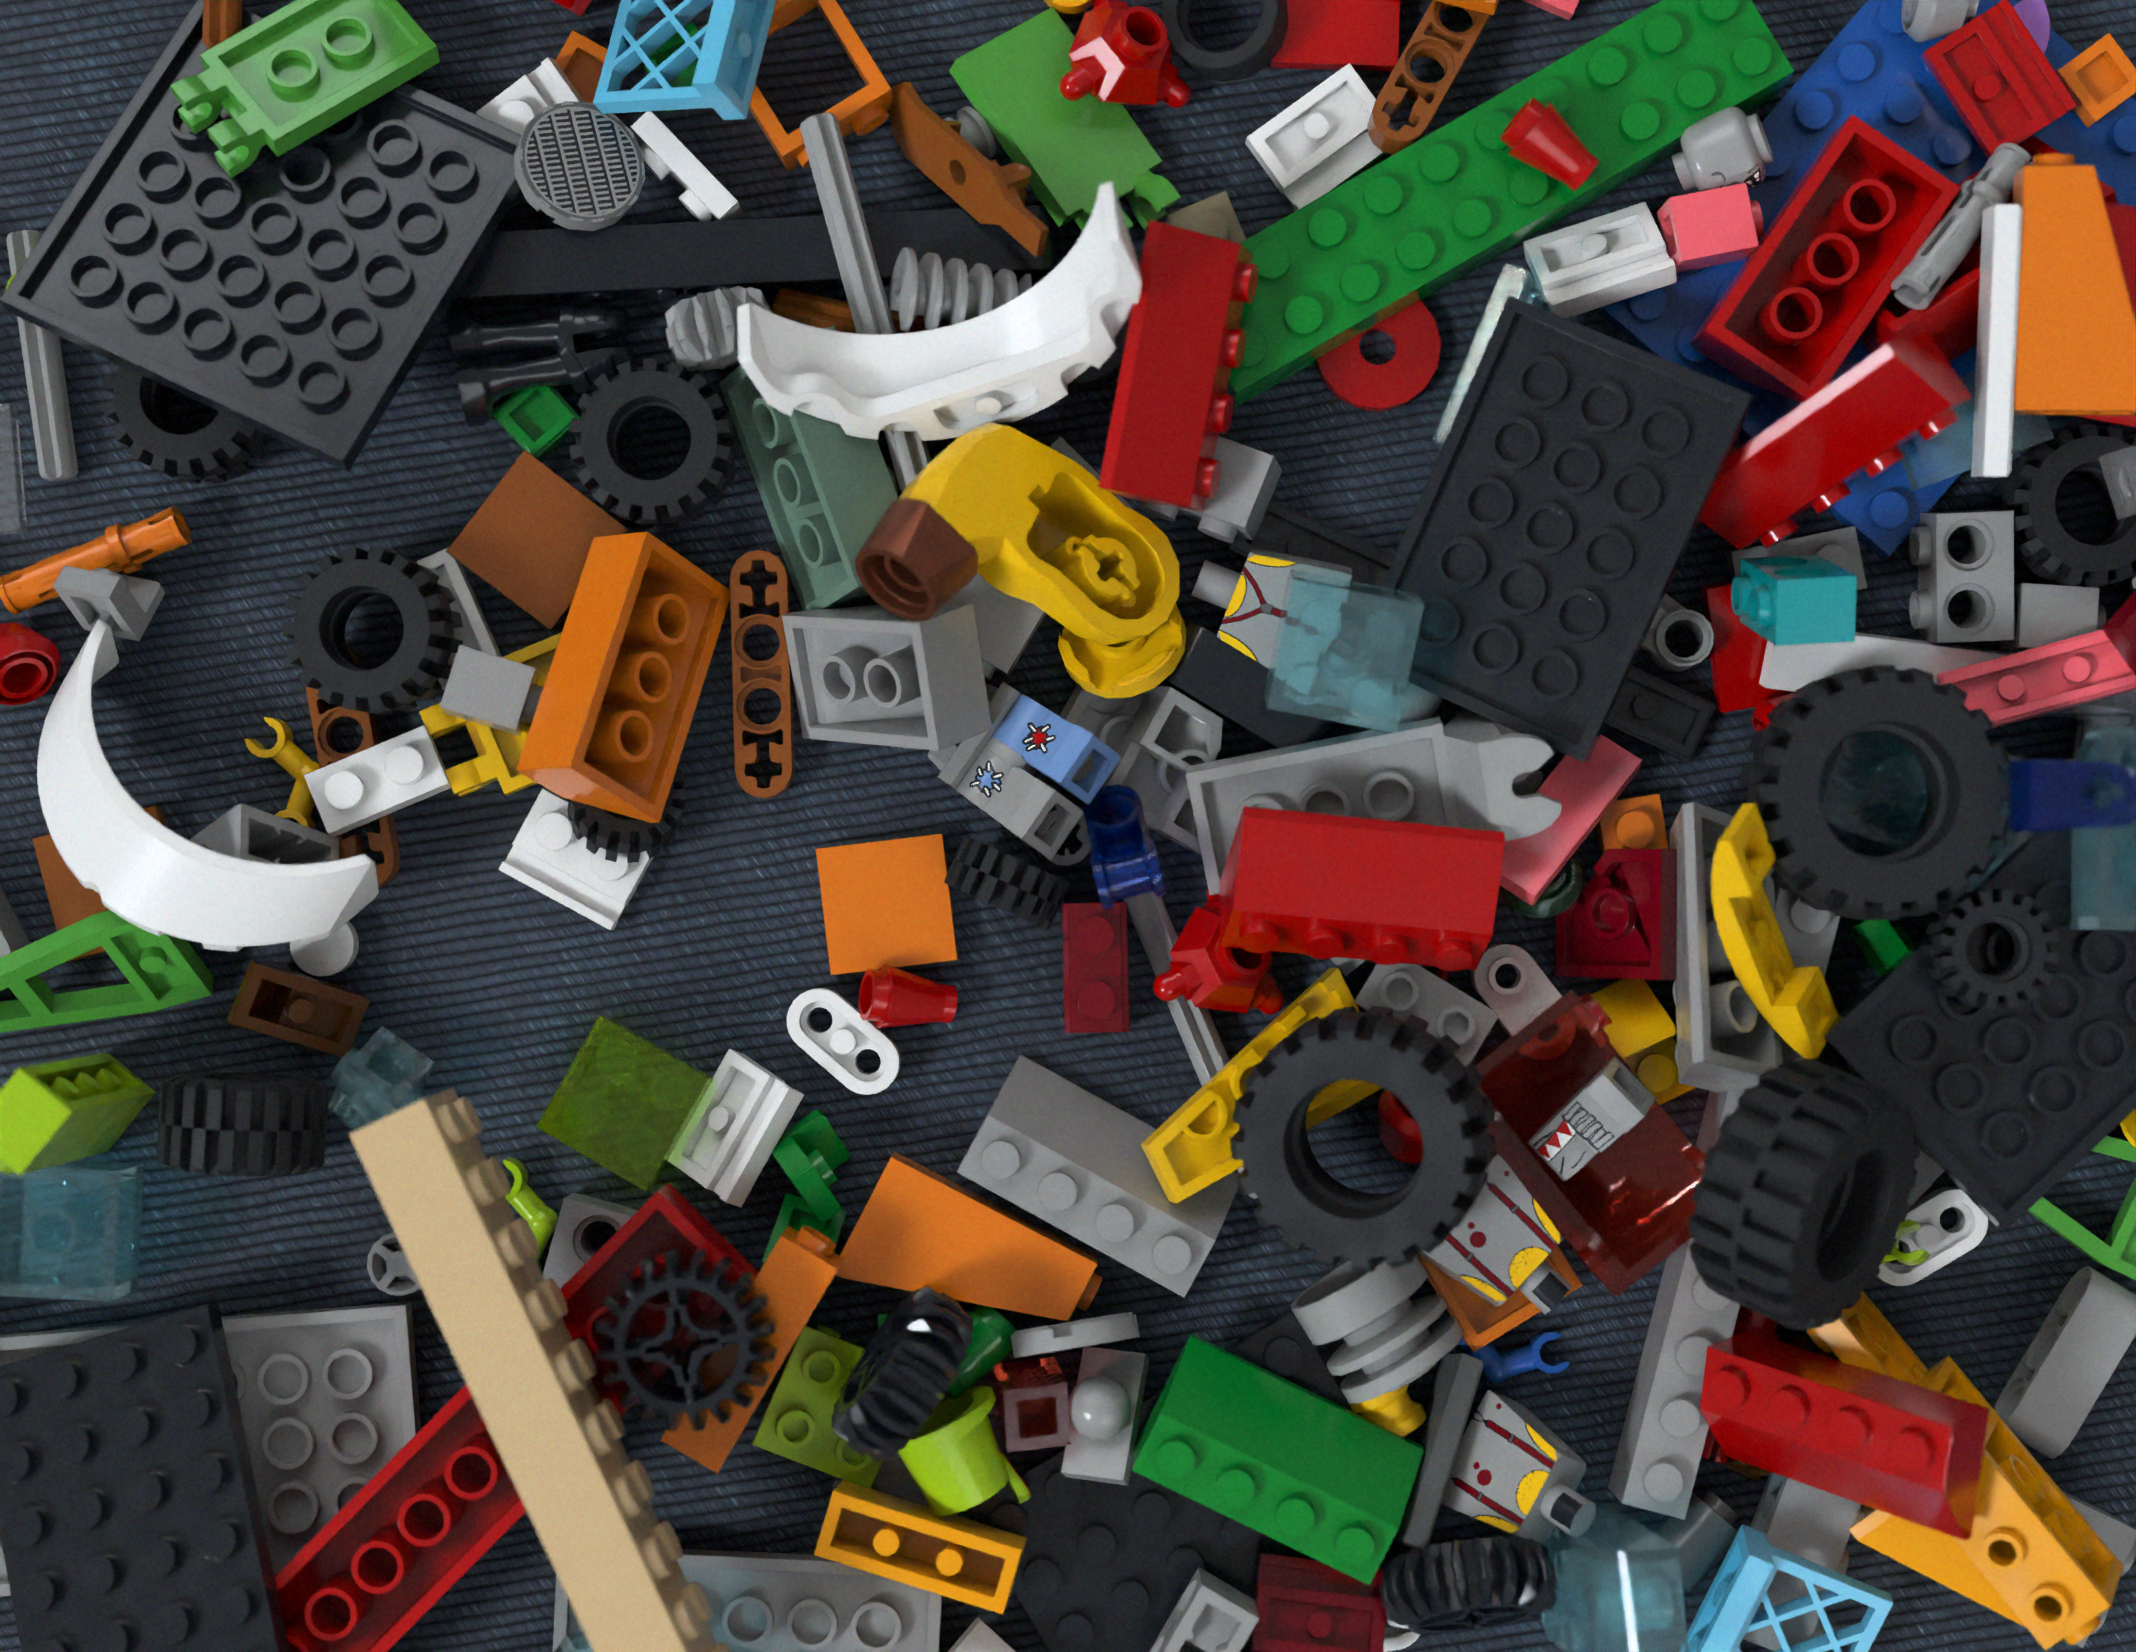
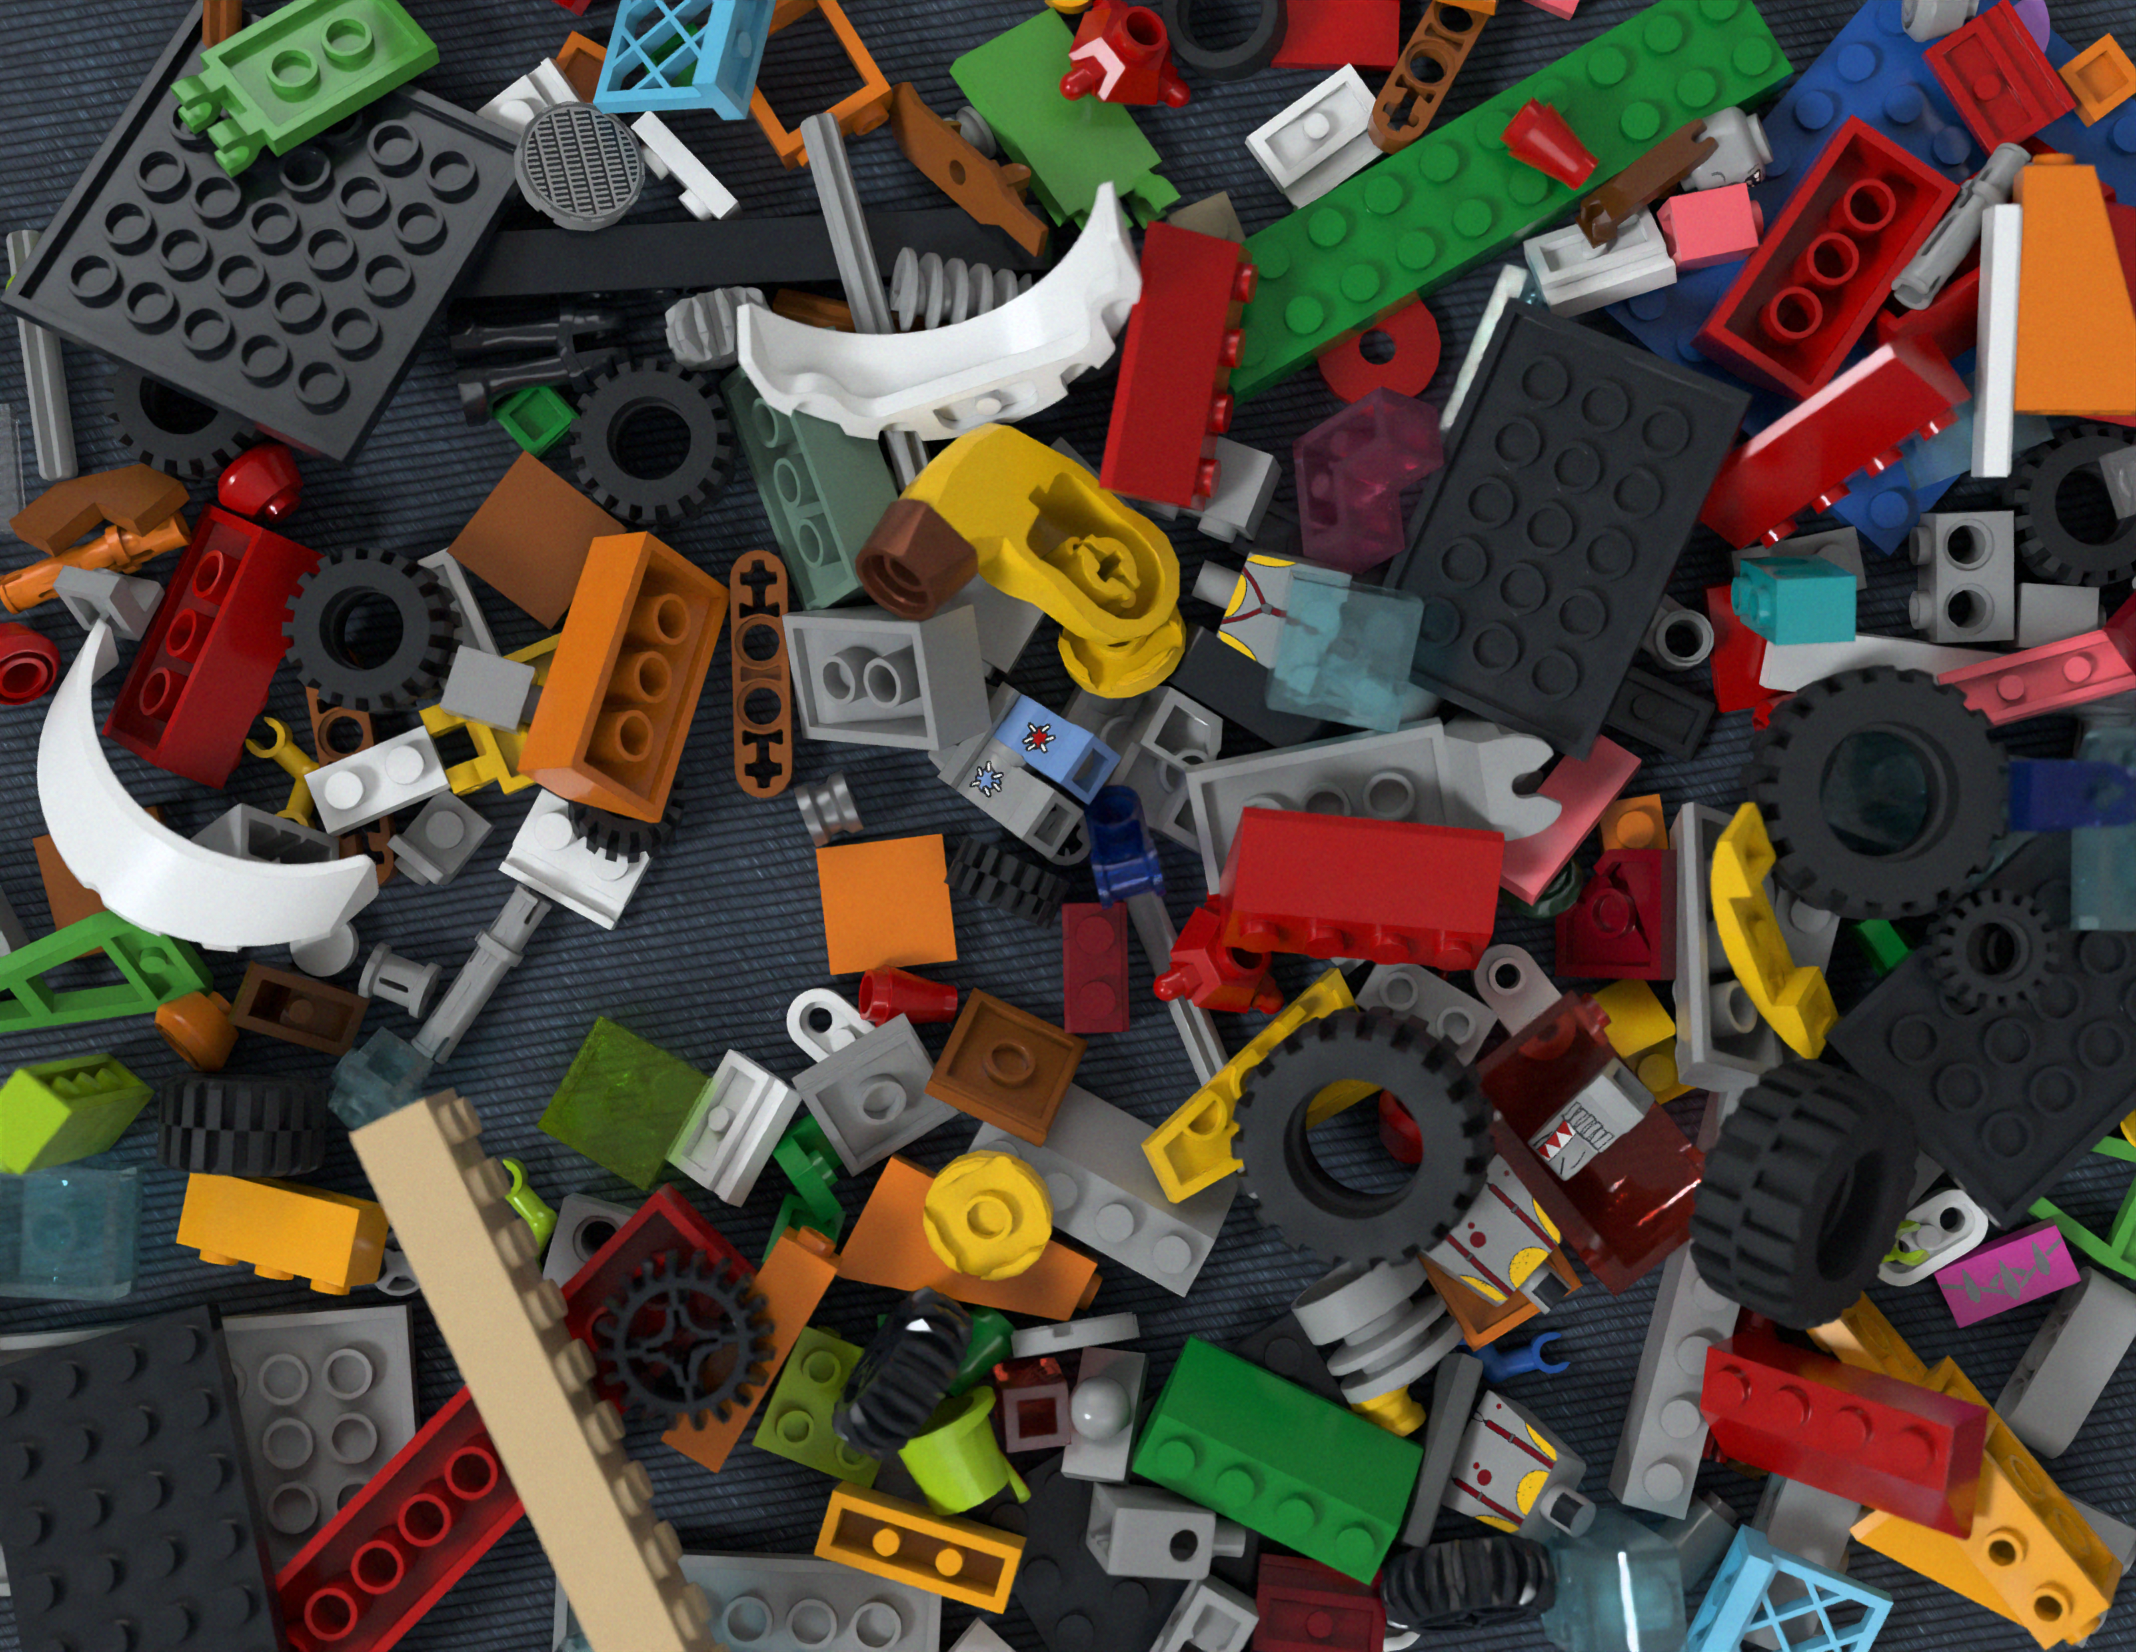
none -> dark orange tile [8,463,190,558]
none -> red slope [101,503,325,790]
none -> orange cone [154,991,239,1073]
none -> light orange brick [176,1173,390,1295]
none -> red cone [218,441,303,524]
none -> light grey bush [358,942,442,1019]
none -> light grey bracket [387,788,496,886]
none -> light grey pin [411,883,553,1064]
none -> light grey tile [791,1012,962,1177]
none -> flat silver wheel [794,770,865,847]
none -> dark orange tile [923,987,1089,1148]
none -> yellow tile [923,1150,1054,1281]
none -> light grey torso [1085,1481,1245,1580]
none -> clear pink brick [1292,386,1444,575]
none -> reddish brown piece [1575,118,1719,249]
none -> dark pink tile [1933,1217,2082,1328]

